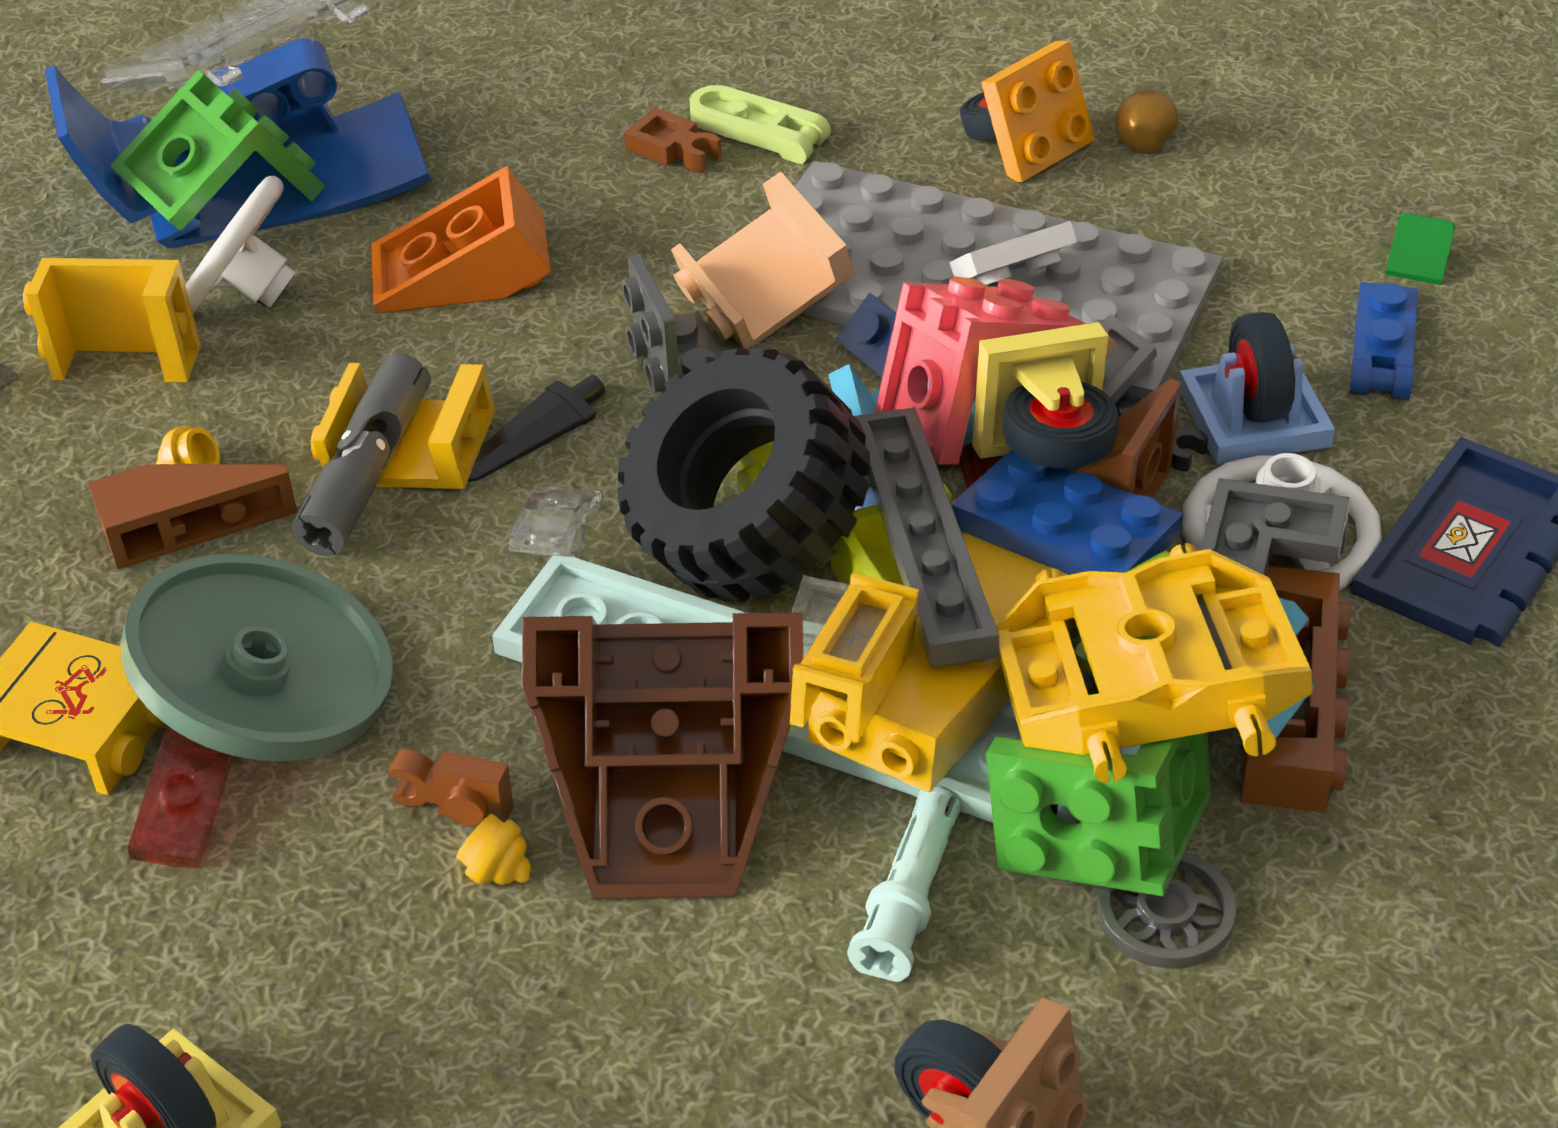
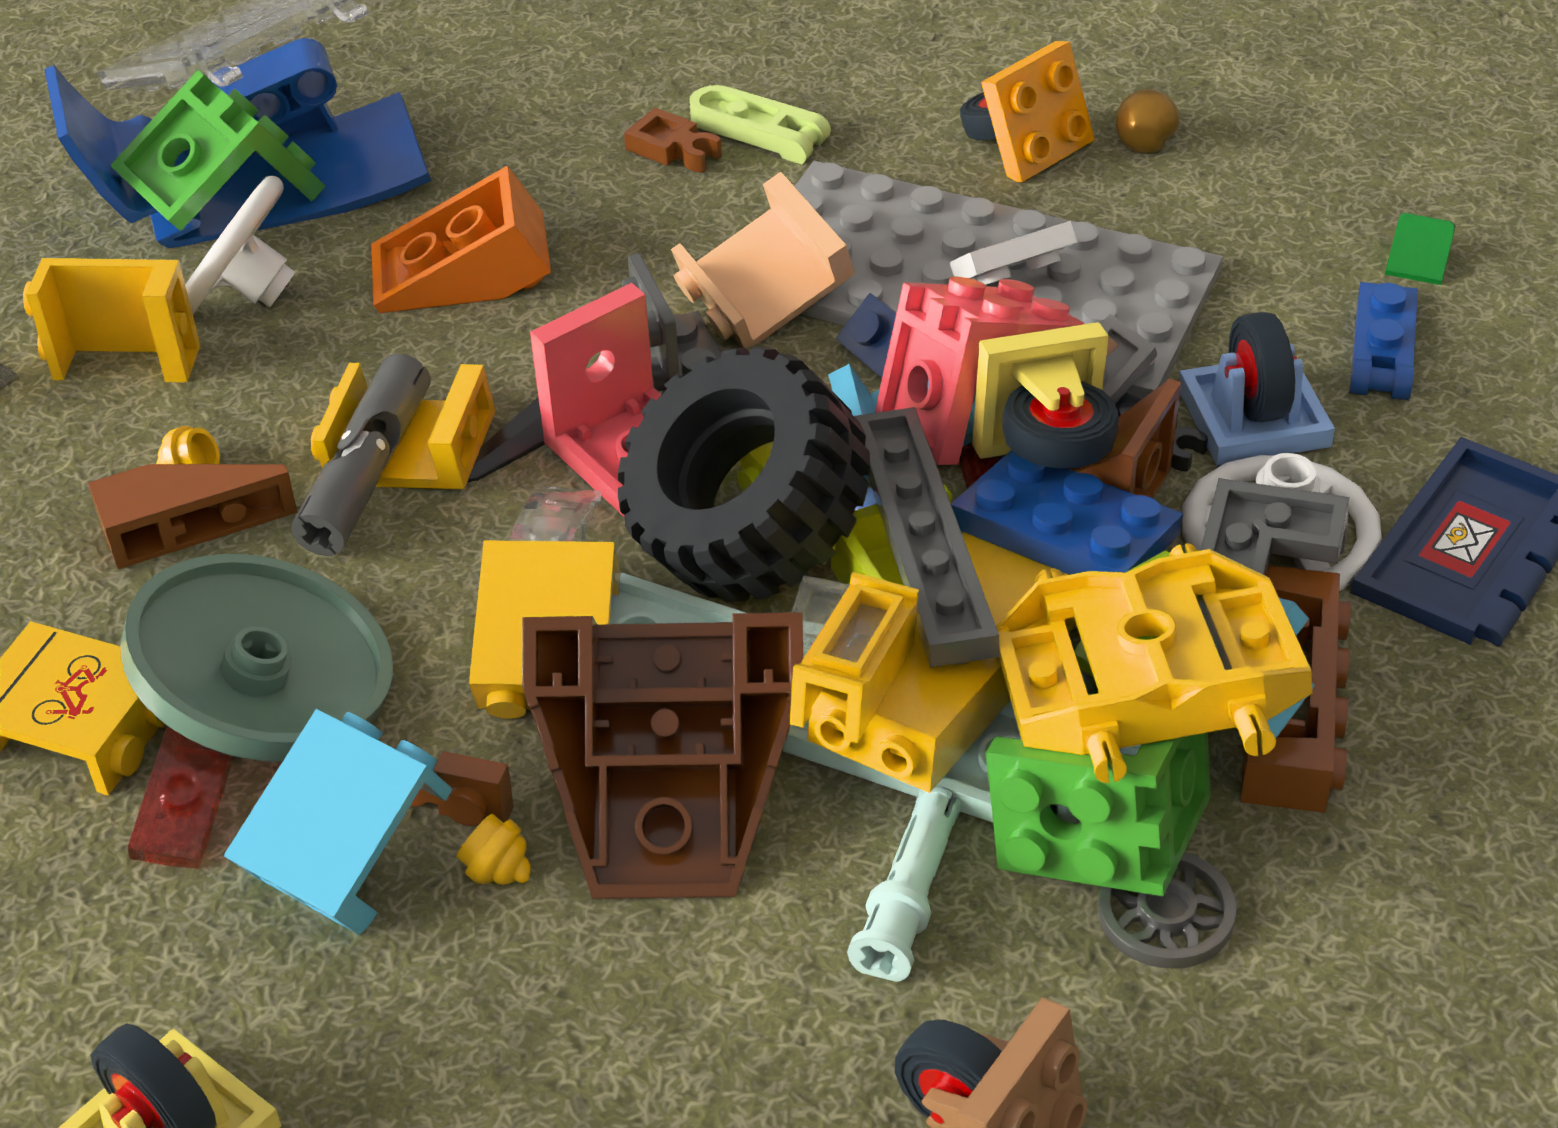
none -> medium azure panel [223,709,453,935]
none -> yellow panel [469,540,621,719]
none -> coral bracket [530,283,661,517]

